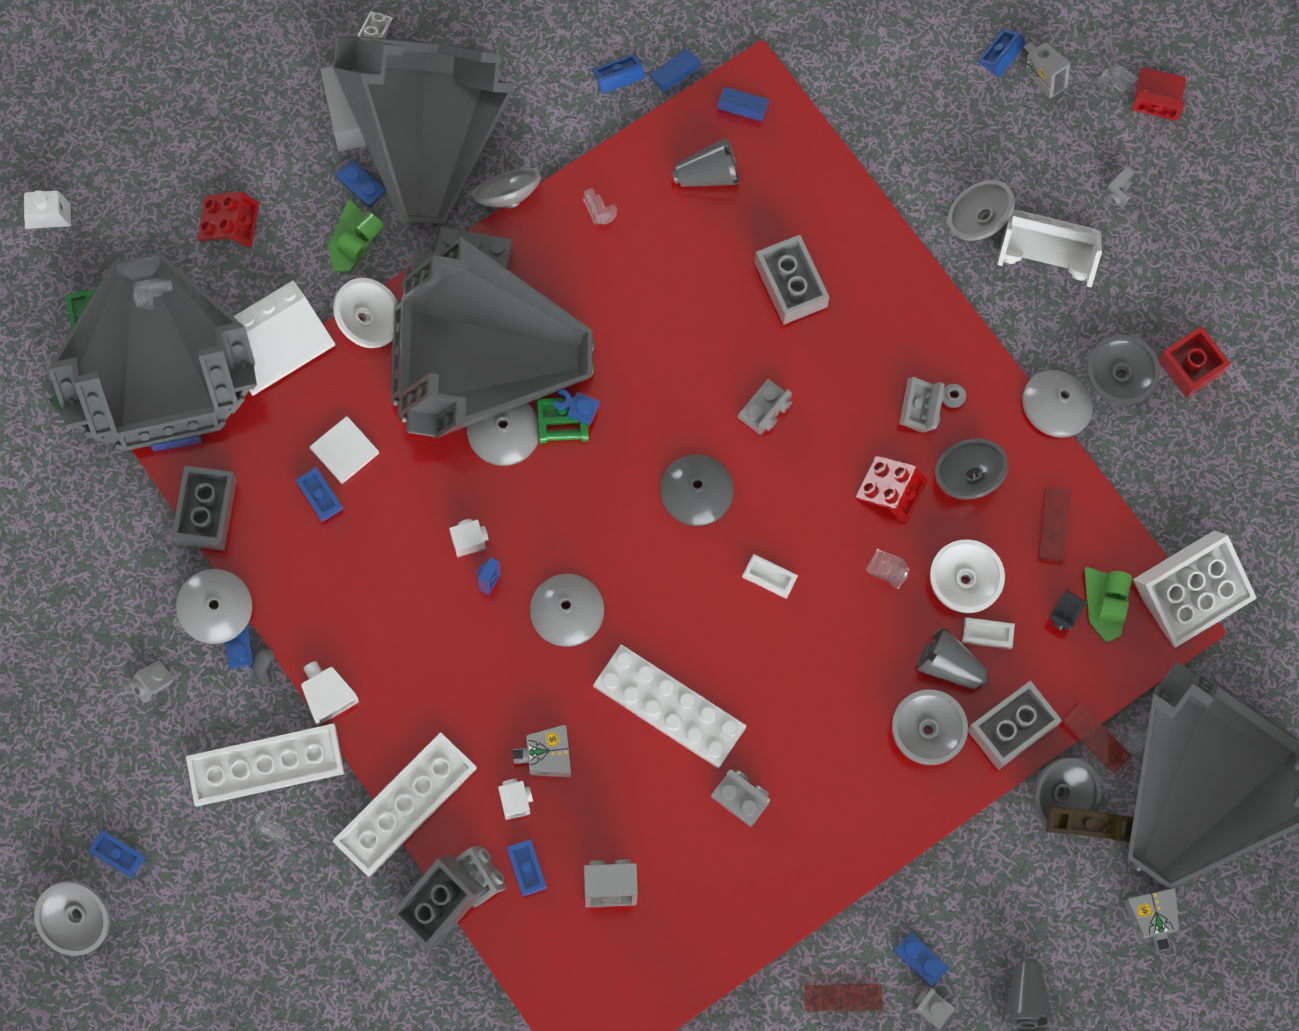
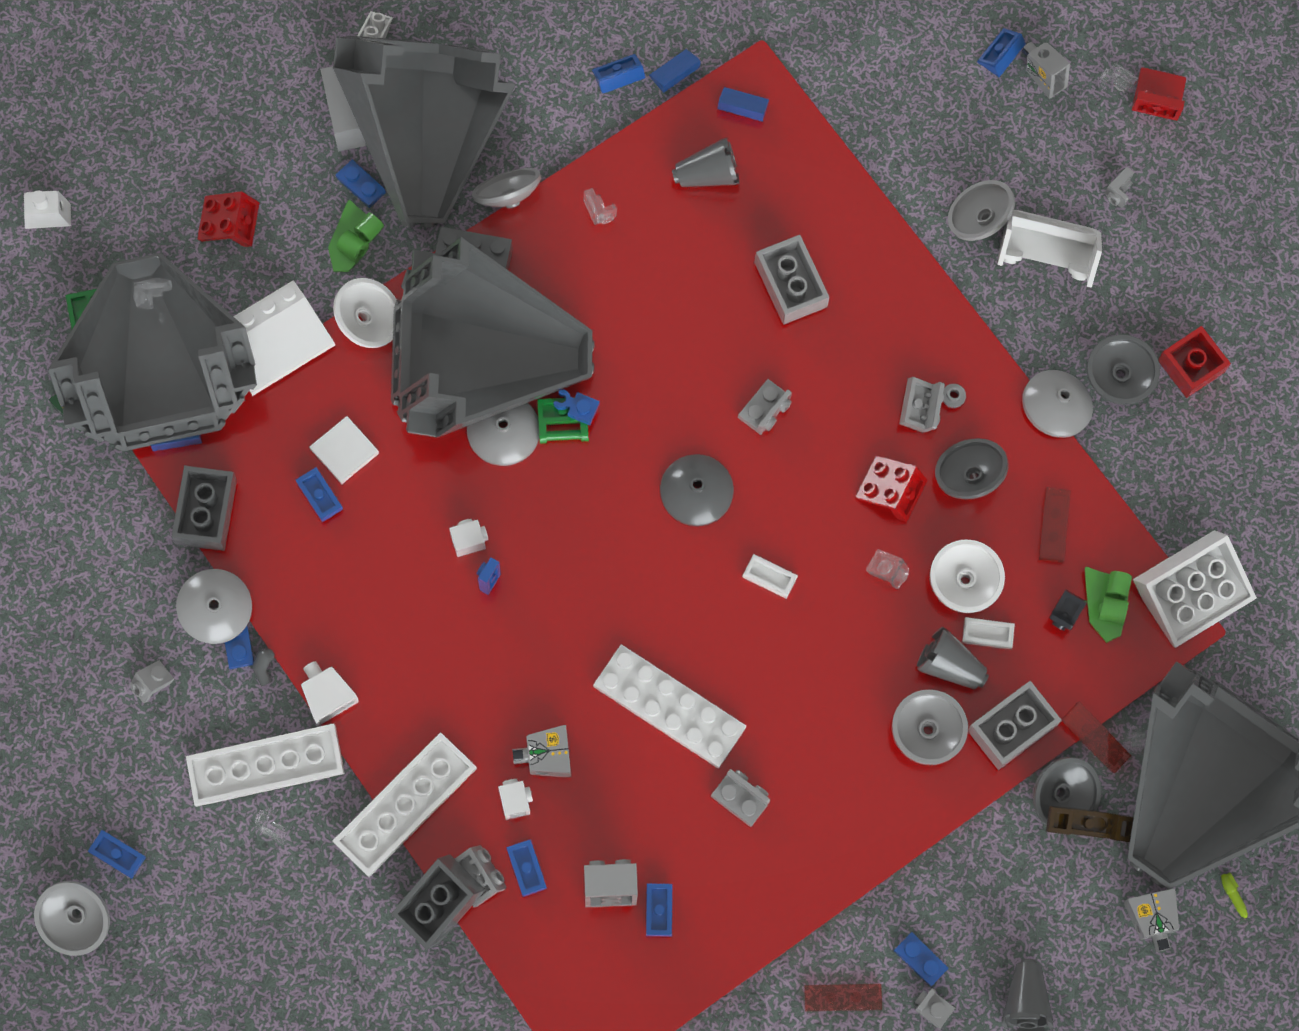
light grey dish [530,574,604,647] -> none
none -> blue plate [646,884,672,937]
none -> lime piece [1221,872,1248,918]

